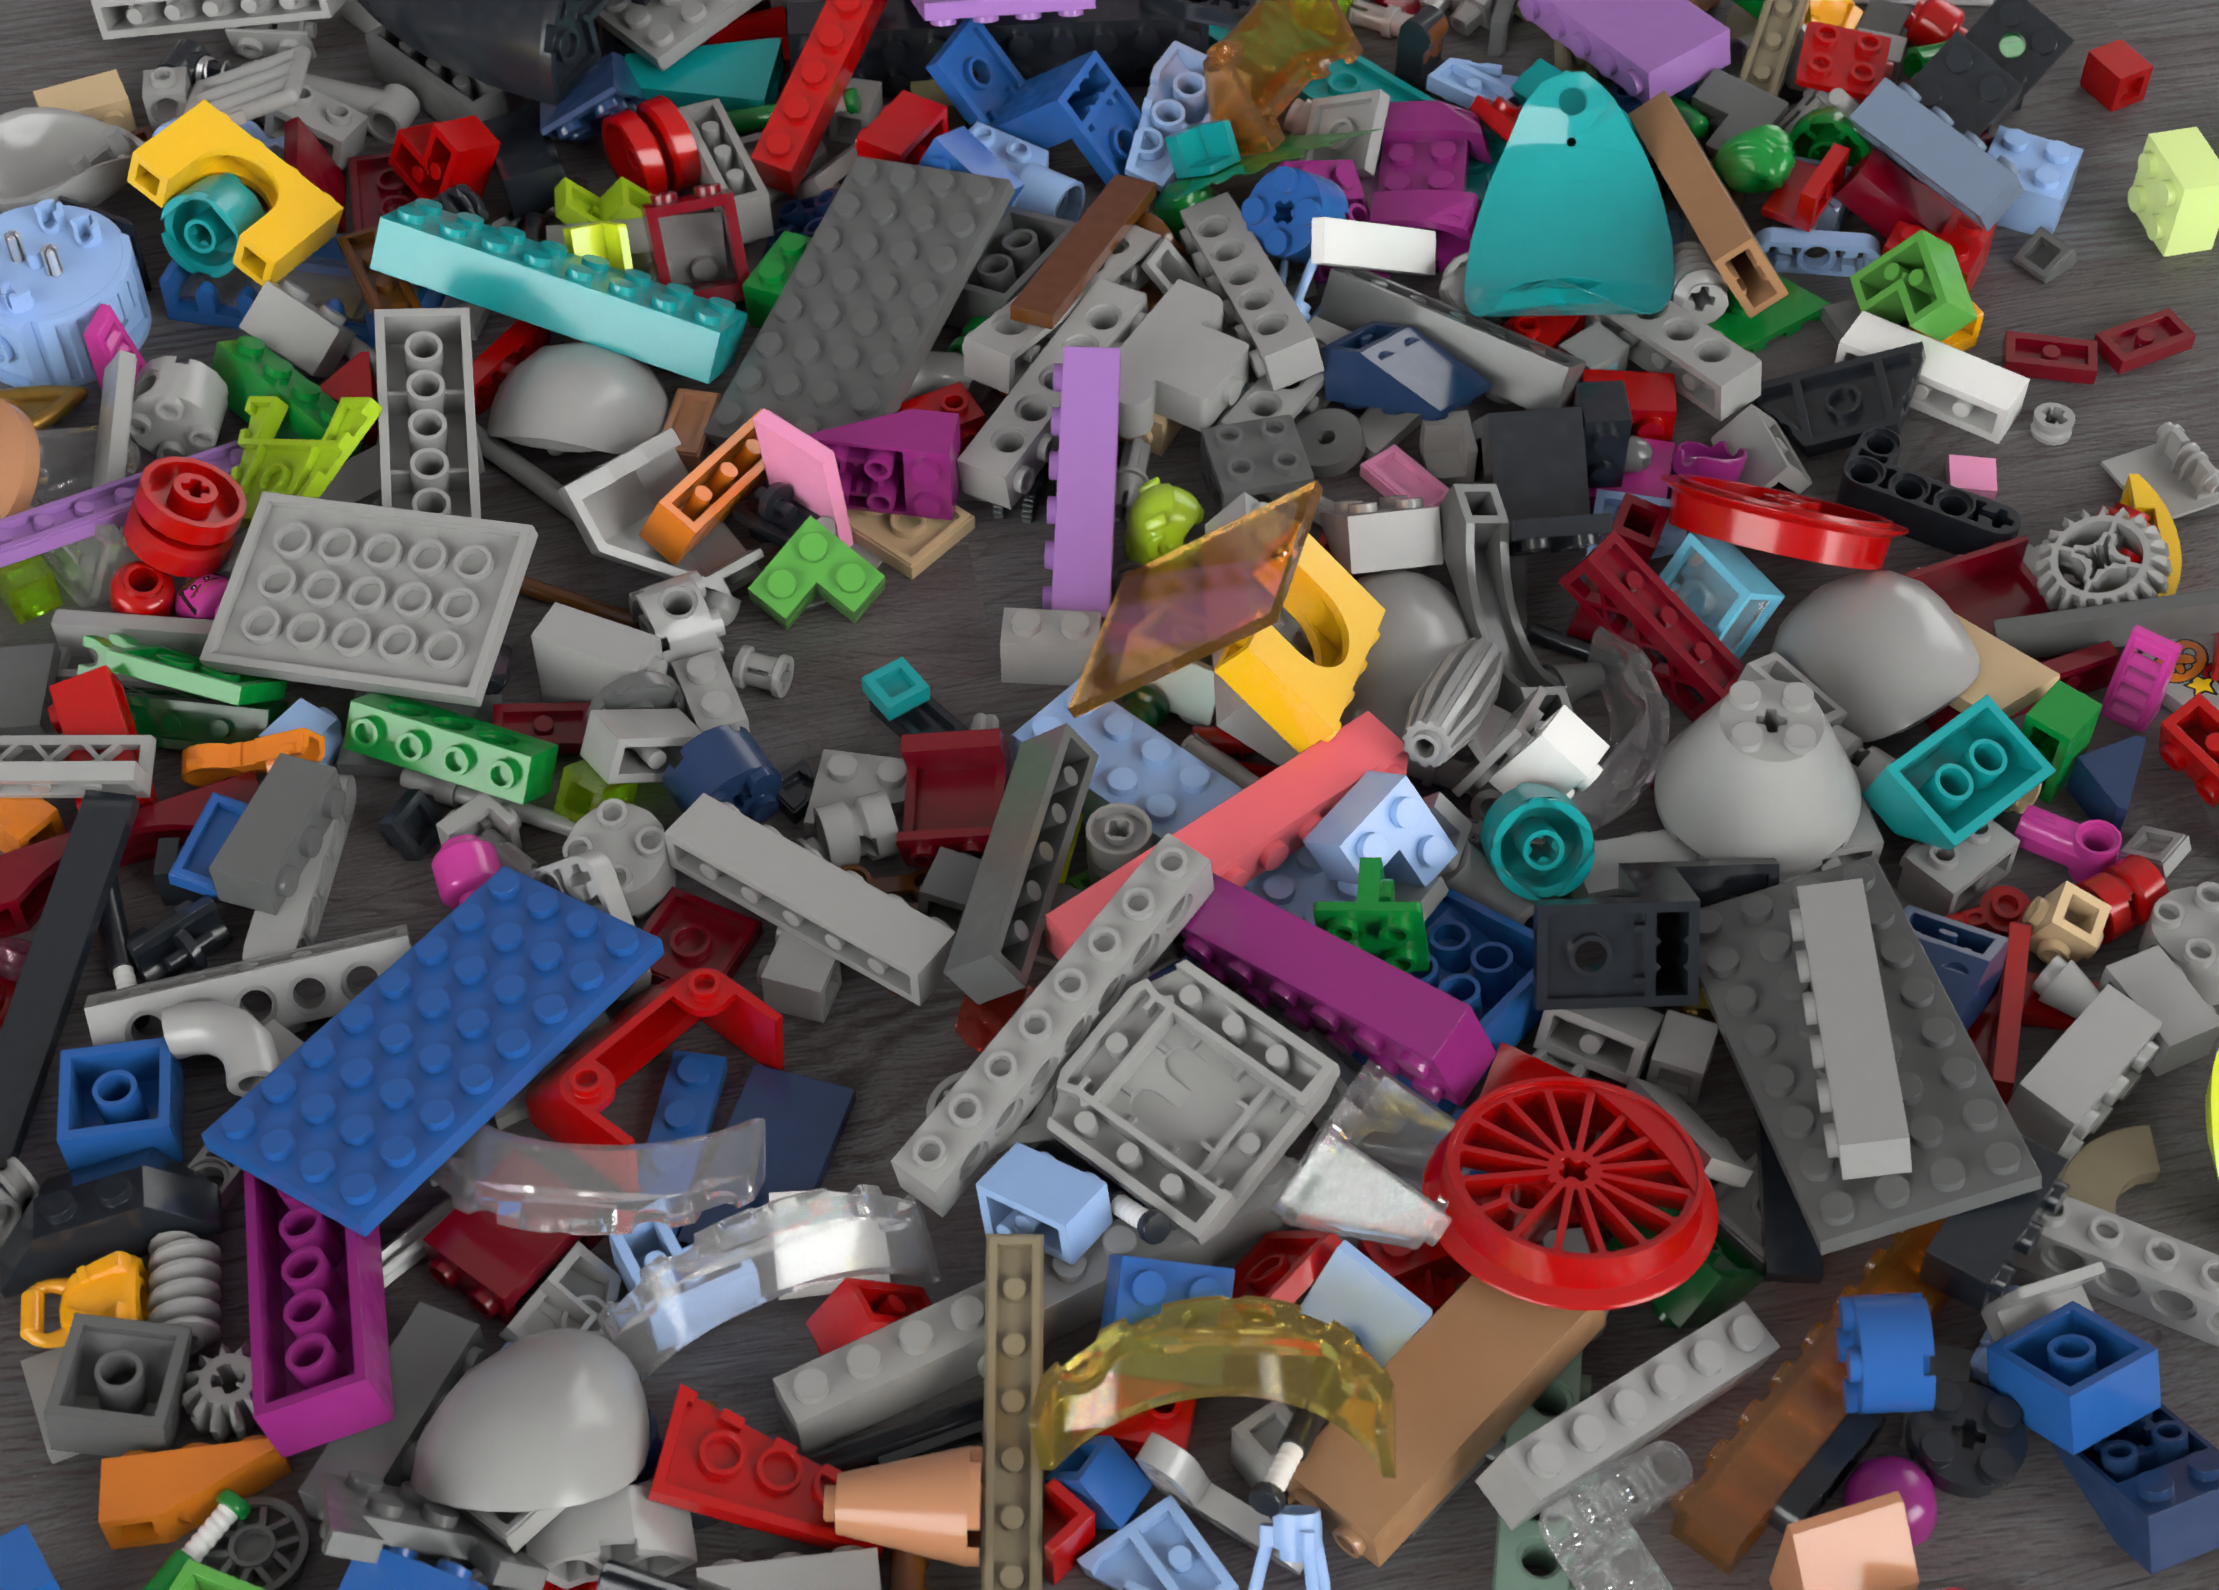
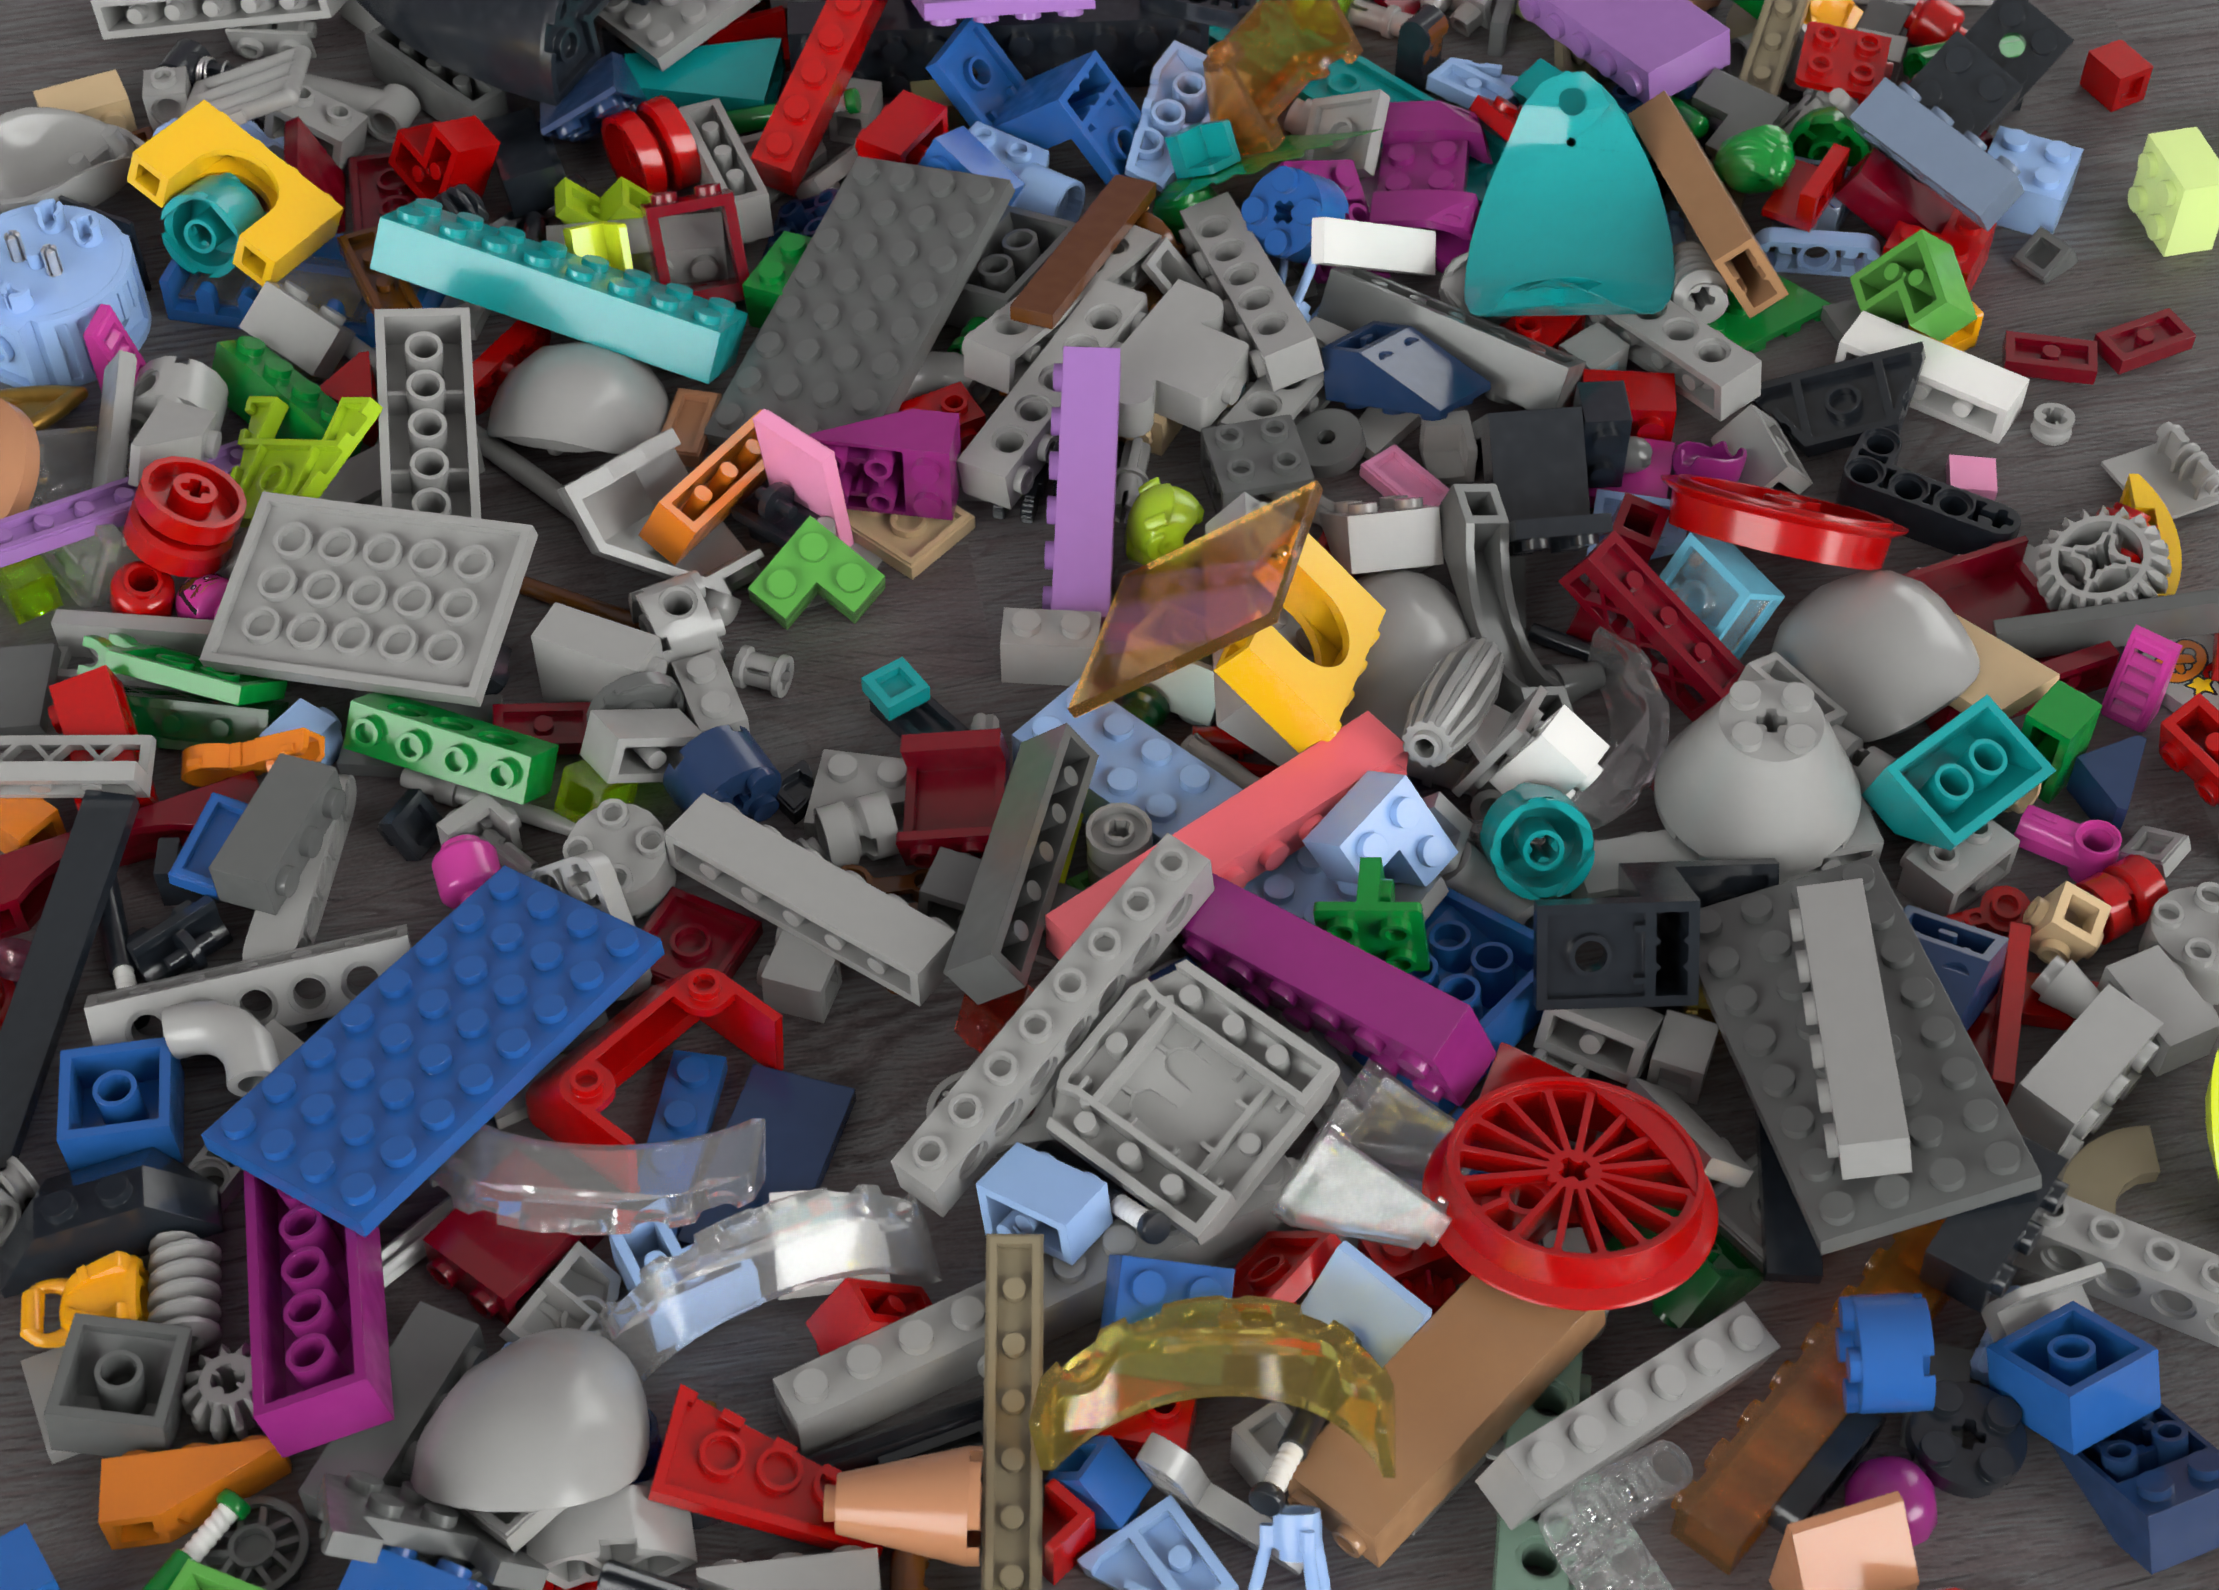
none -> light grey slope [128,398,222,487]

